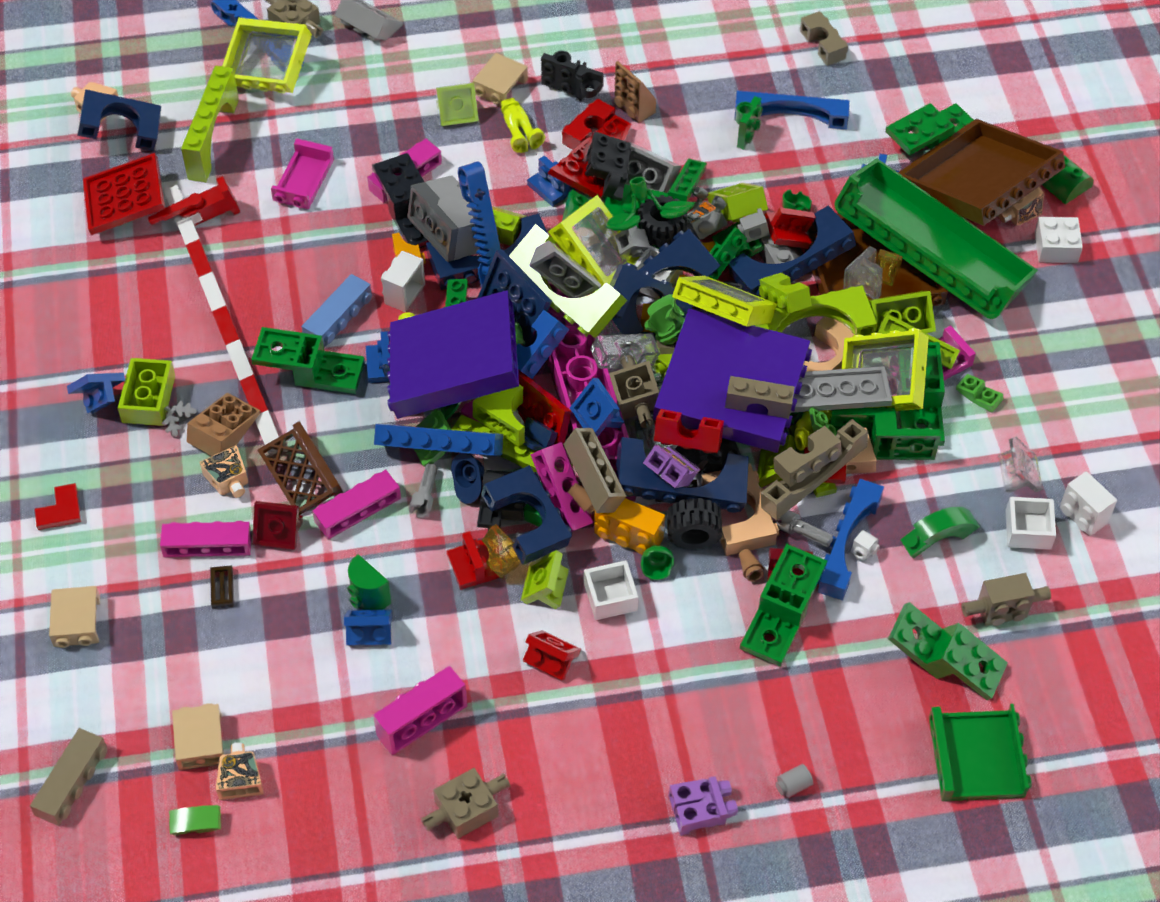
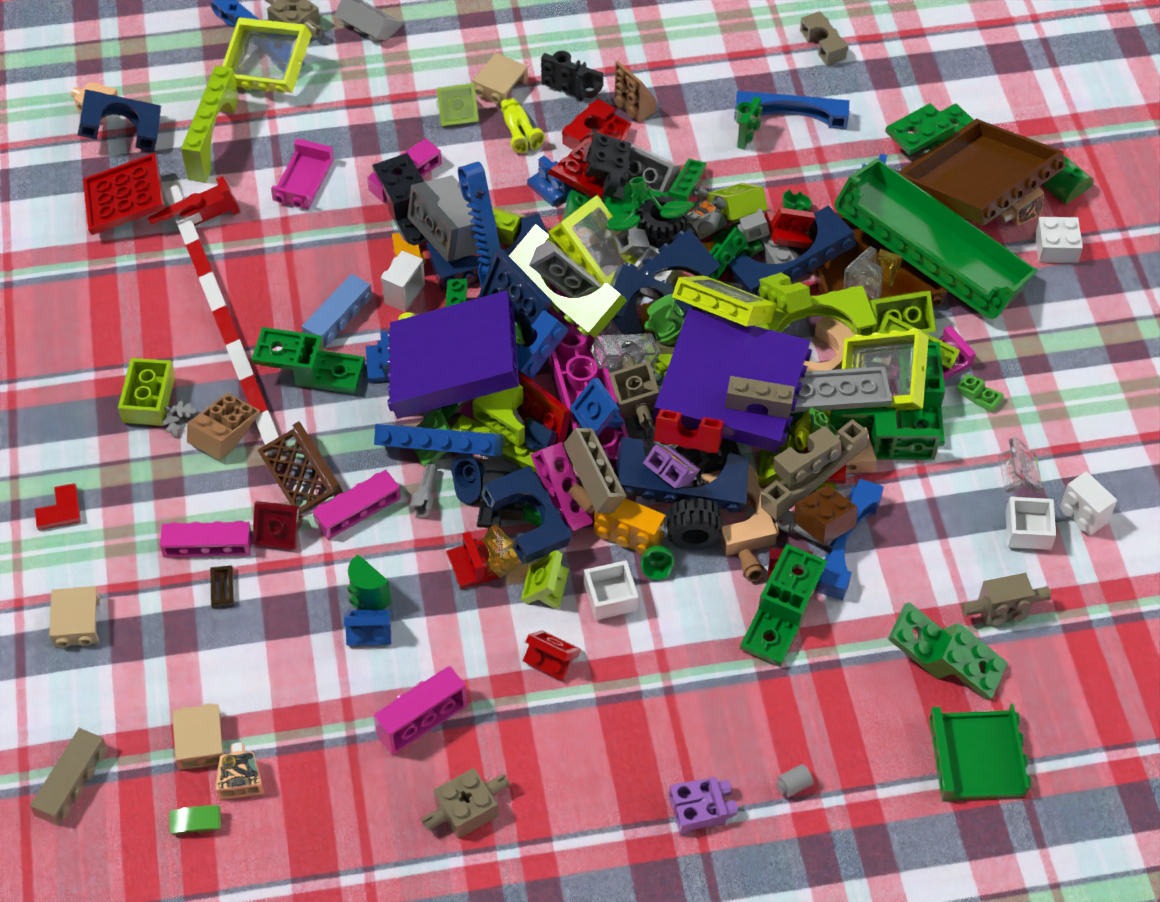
blue bracket [67,373,125,413] -> none
torso [199,445,248,498] -> none
white plate [851,530,880,561] -> none
green arch [900,507,980,558] -> none
none -> reddish brown brick [794,485,858,545]

